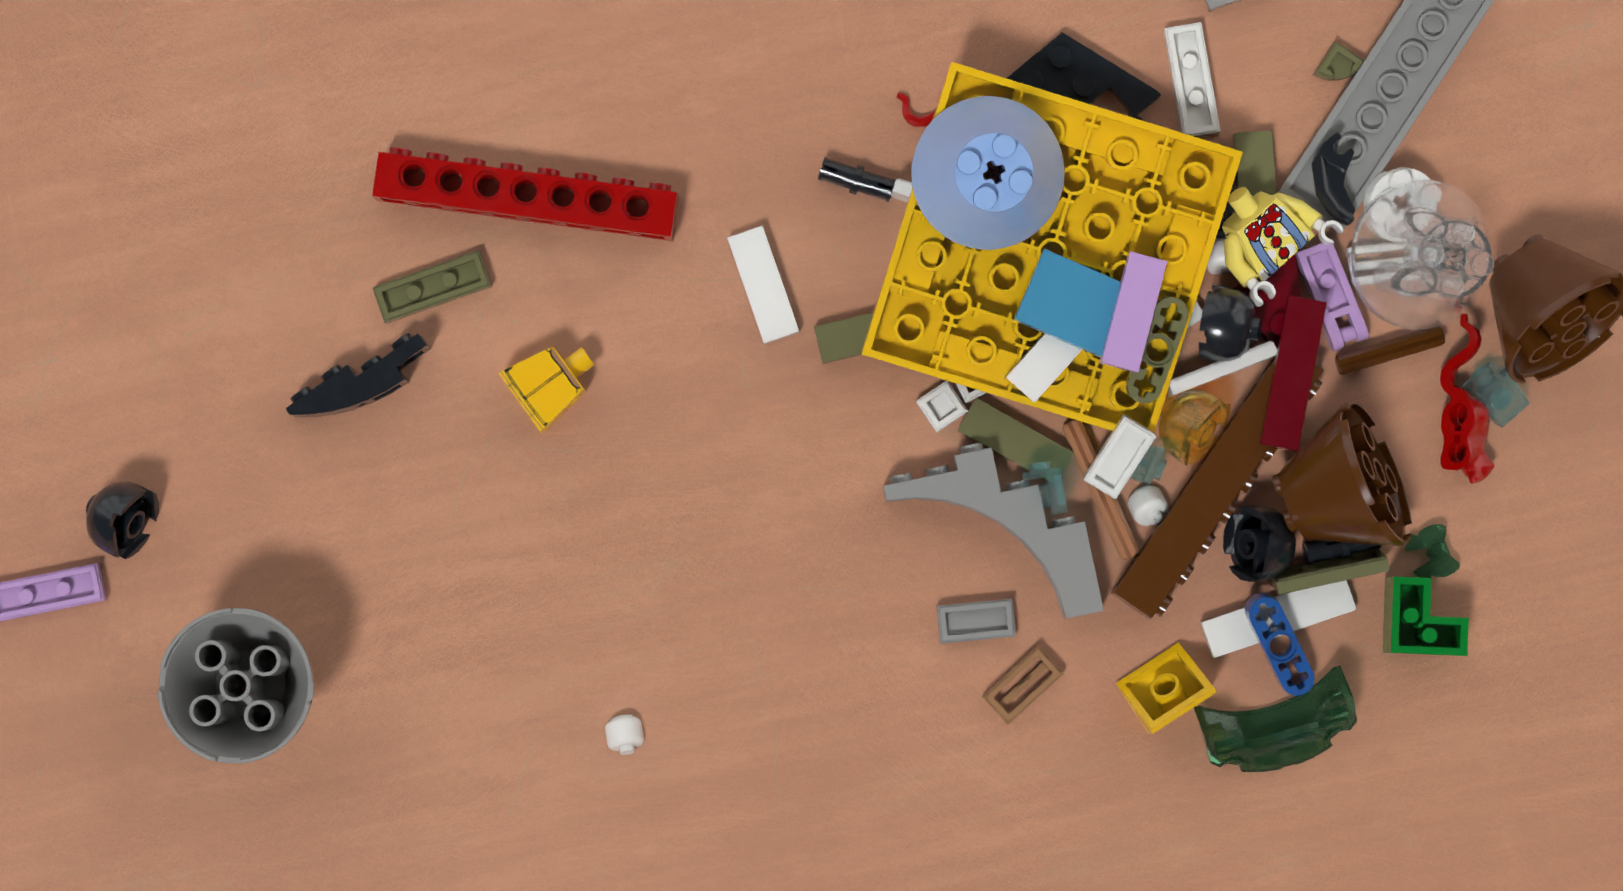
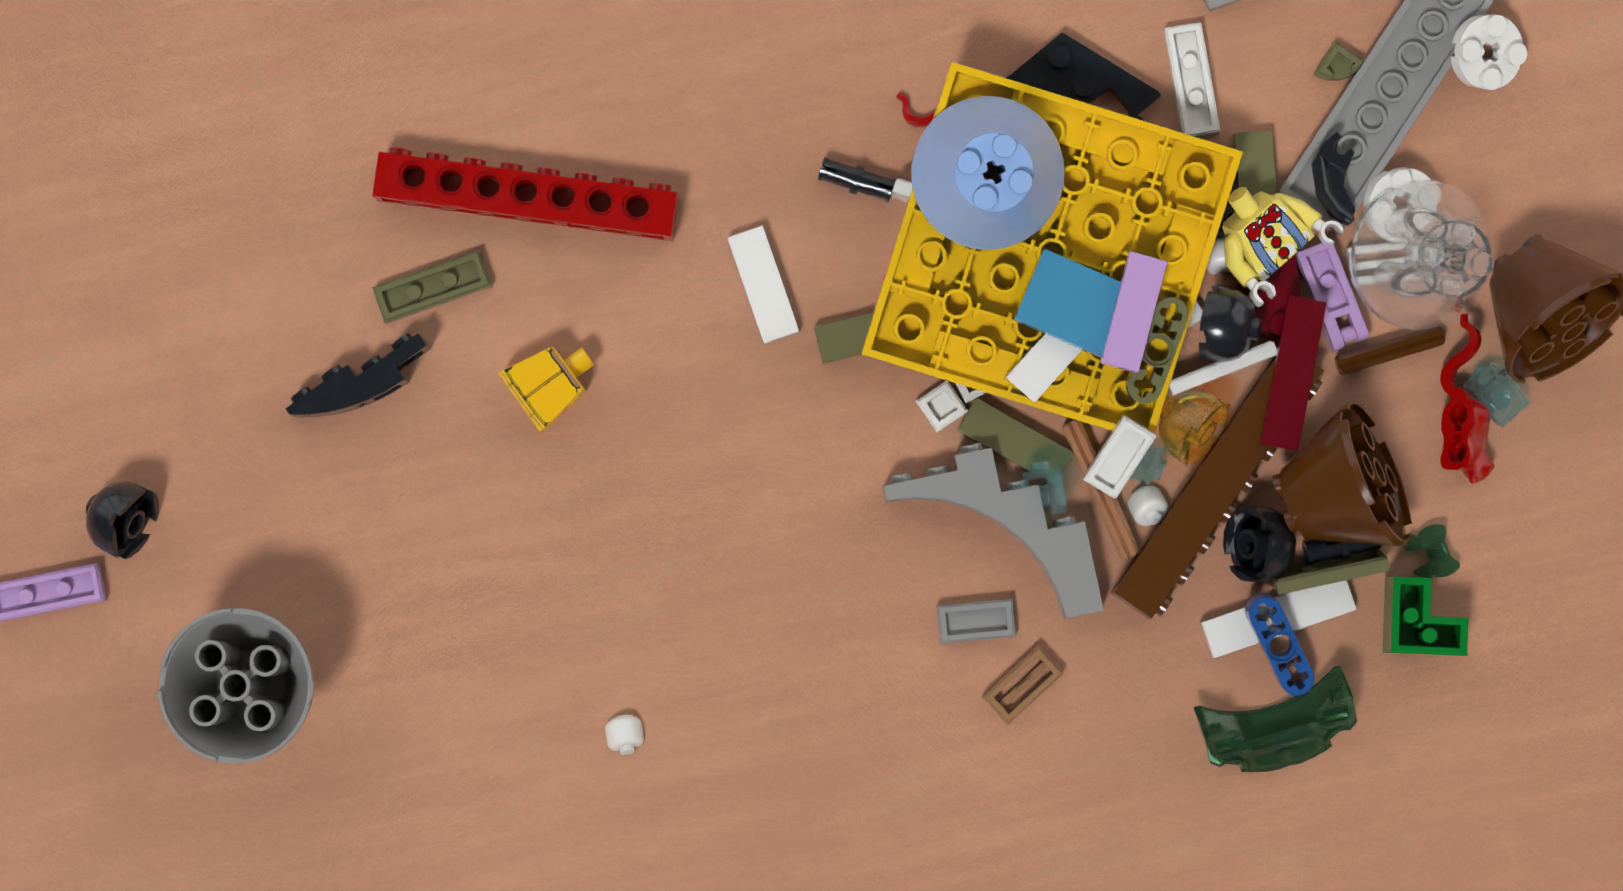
yellow slope [1116,642,1217,734] -> none
none -> white plate [1451,14,1527,90]

